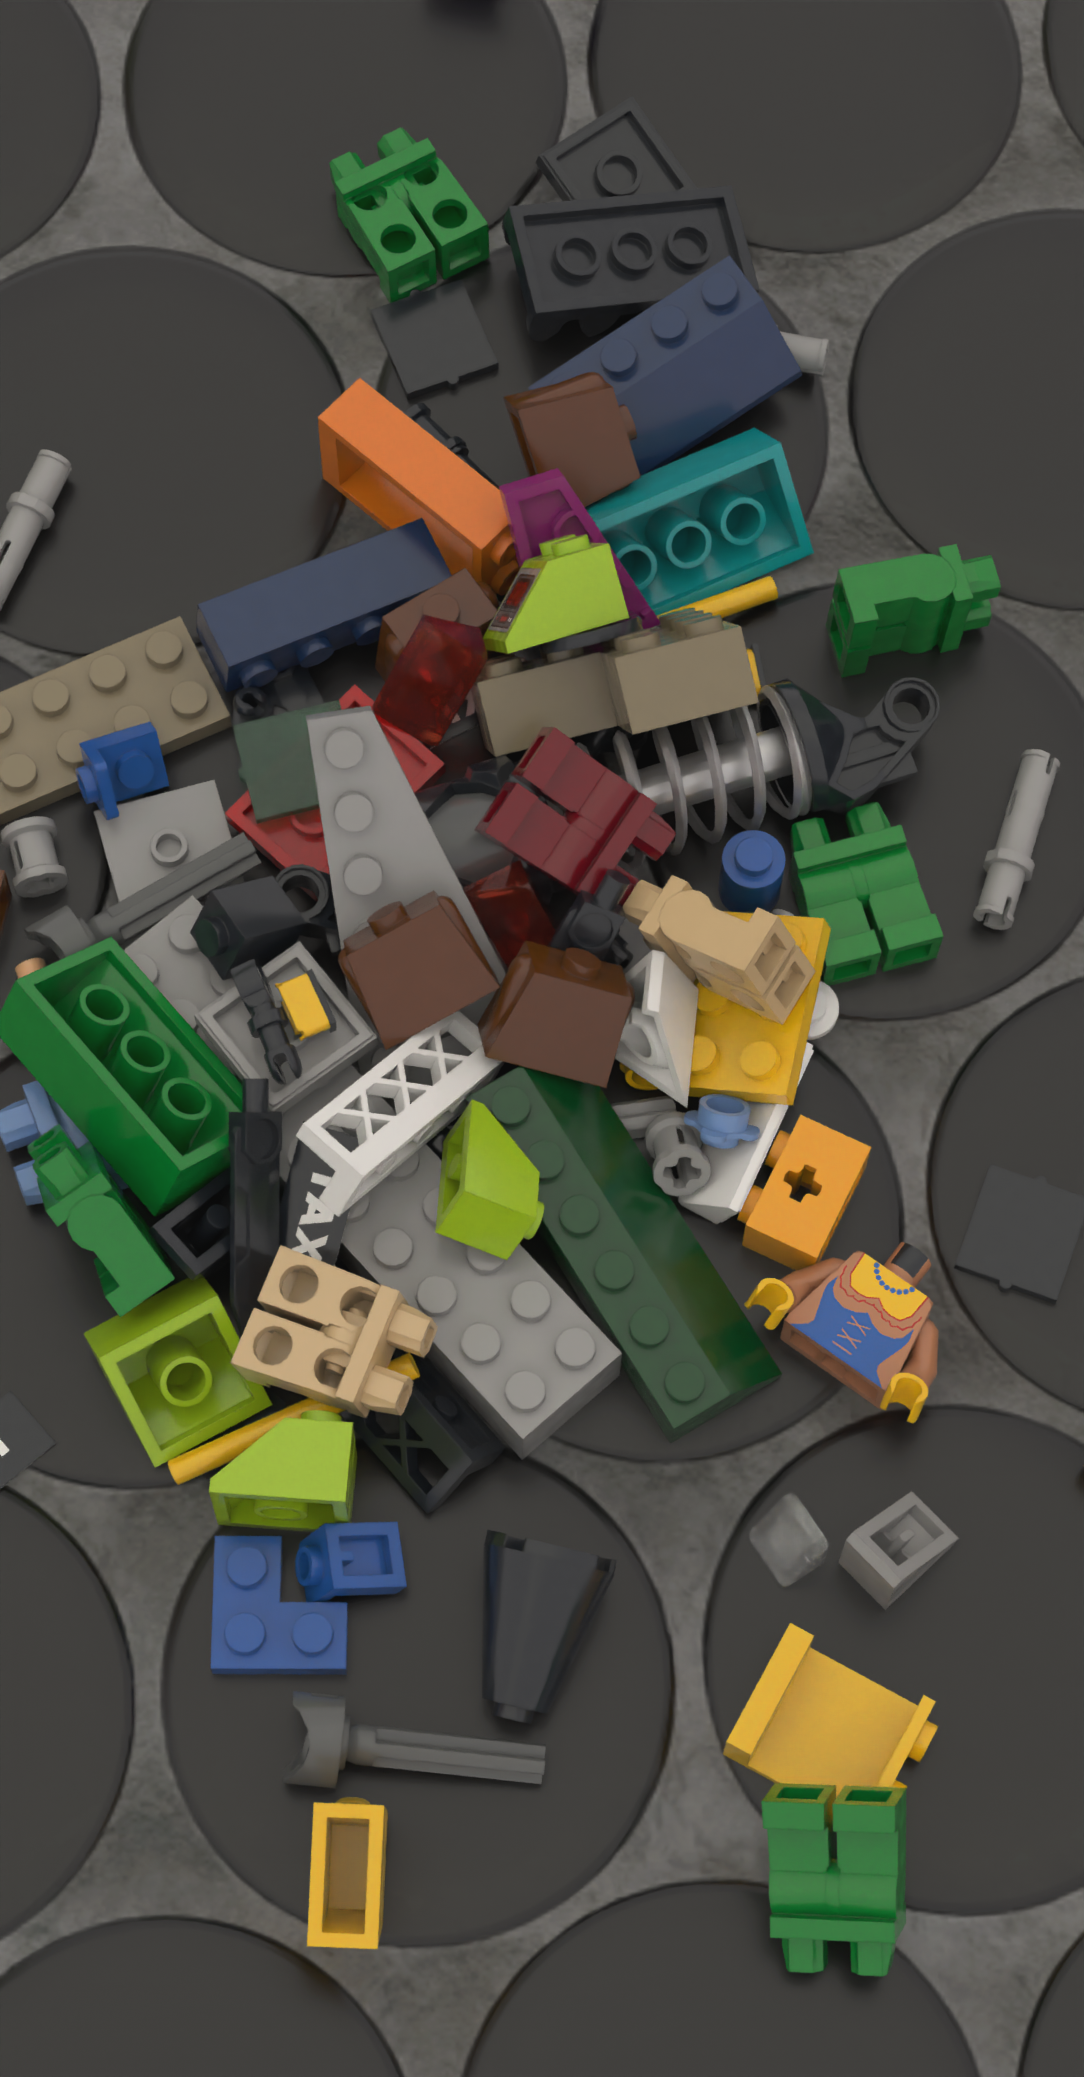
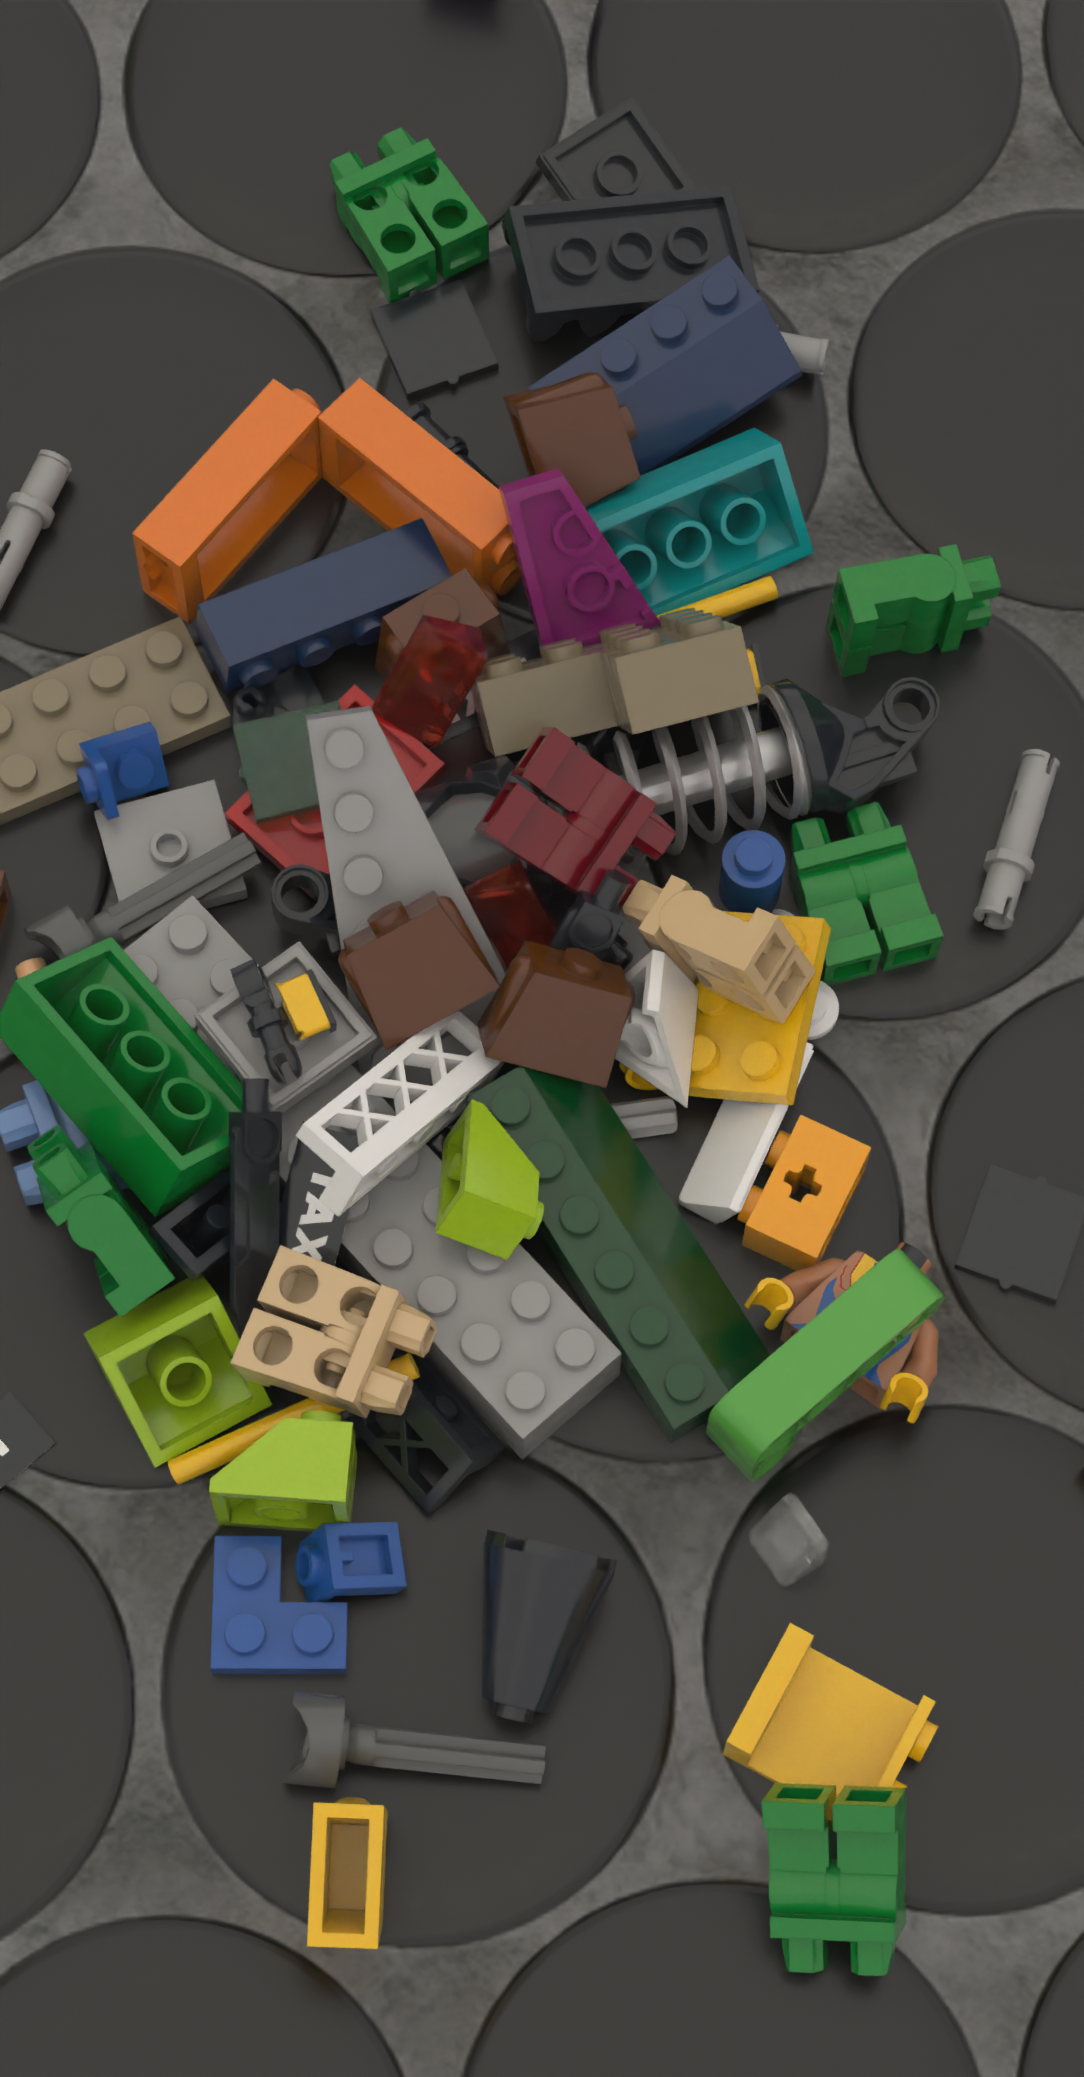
light grey bush [0,816,68,898] -> none
black brick [190,875,306,980] -> none
lime slope [483,534,629,654] -> none
black window [538,610,642,654] -> none
light grey bush [645,1112,711,1197] -> none
medium blue plate [684,1094,760,1149] -> none
light grey slope [838,1491,959,1610] -> none
none -> orange piece [132,378,323,624]
none -> bright green beam [706,1248,946,1483]

